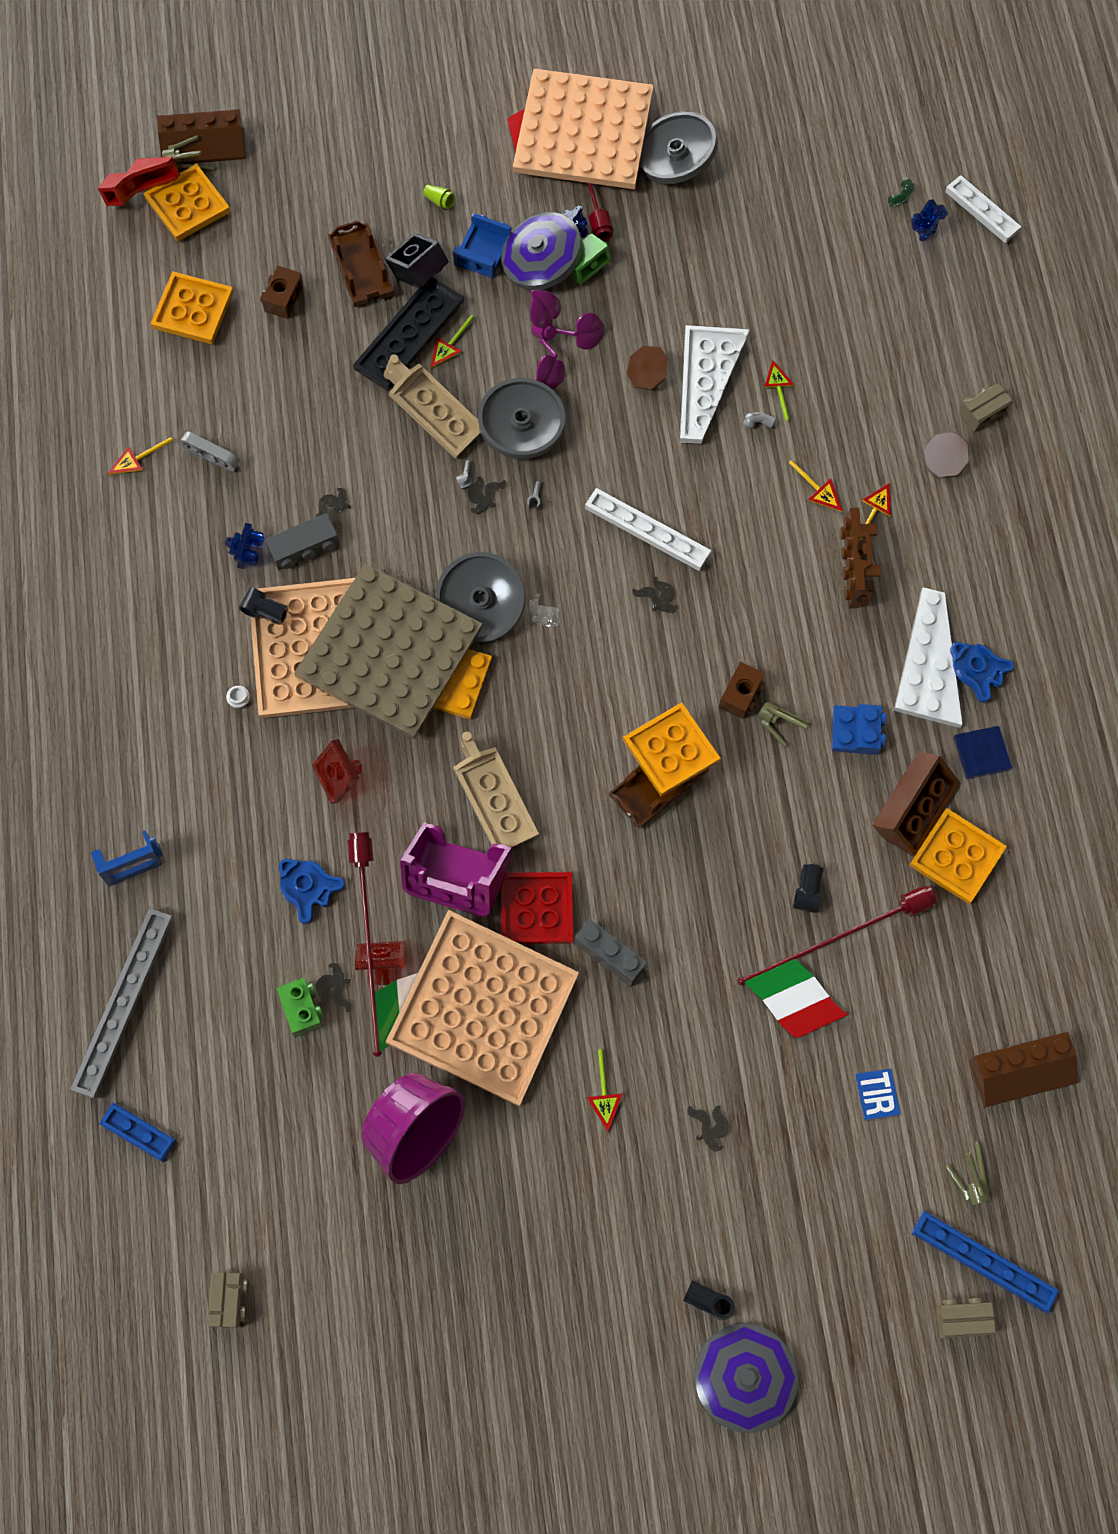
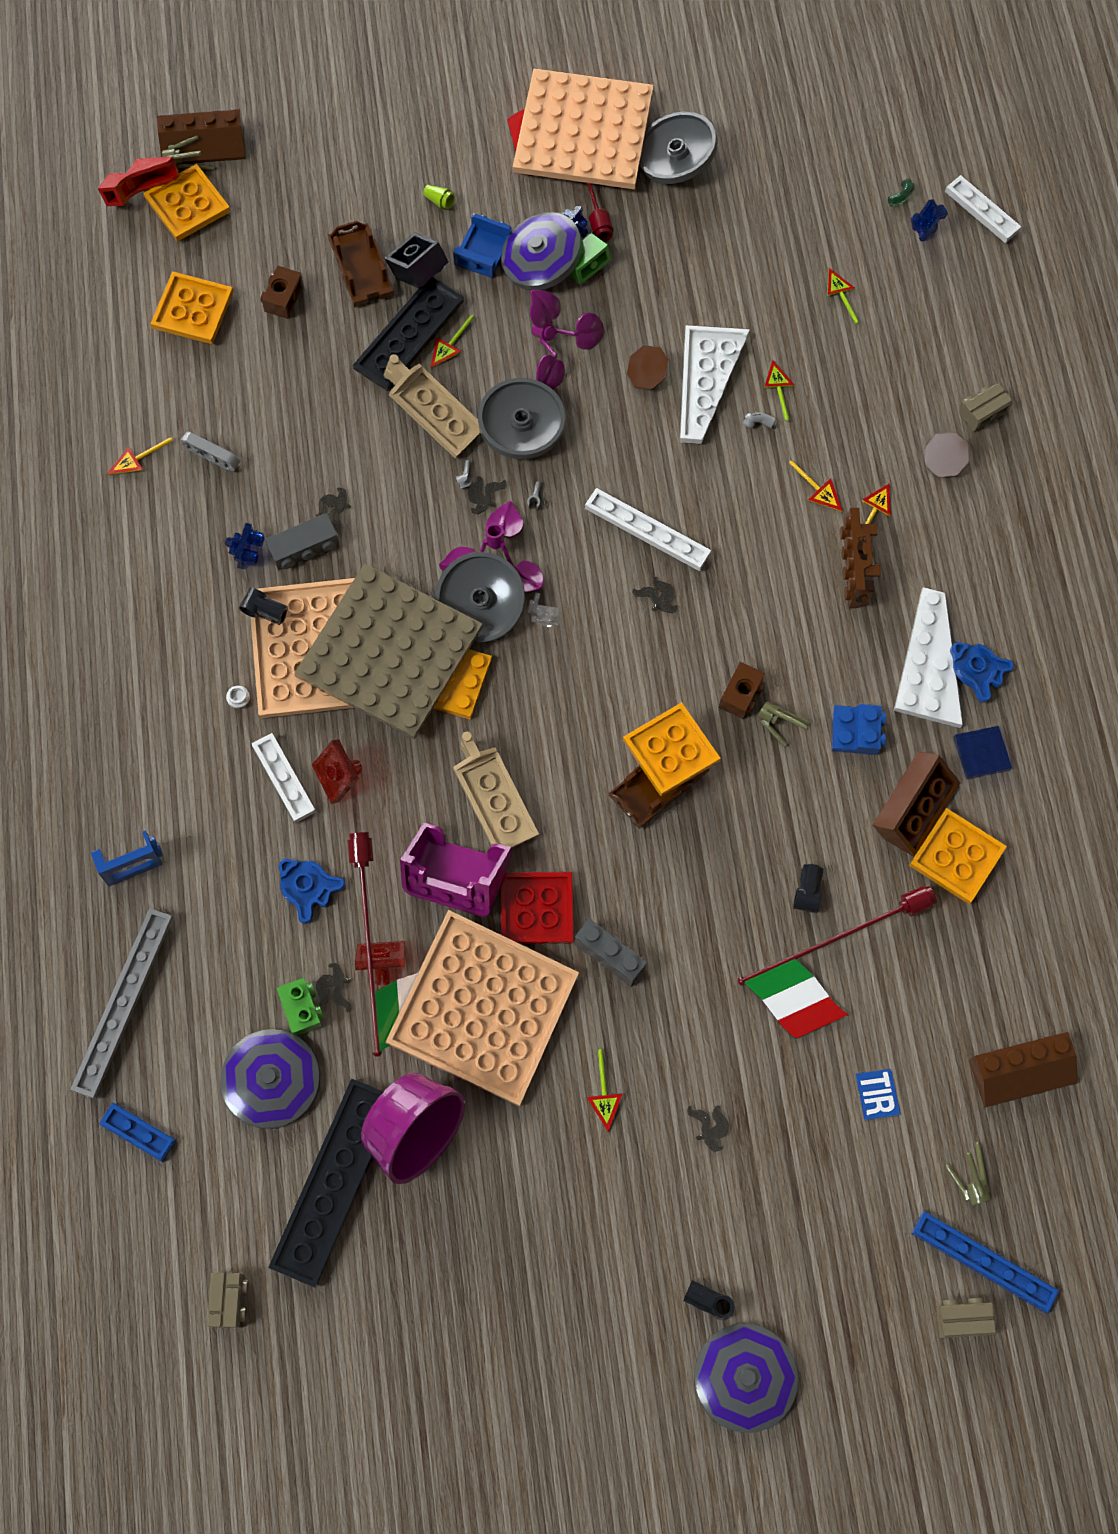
none -> dish [221,1029,320,1129]
none -> white plate [252,733,316,823]
none -> black plate [268,1078,384,1288]
none -> magenta plant [439,501,543,593]
none -> piece [827,268,859,324]

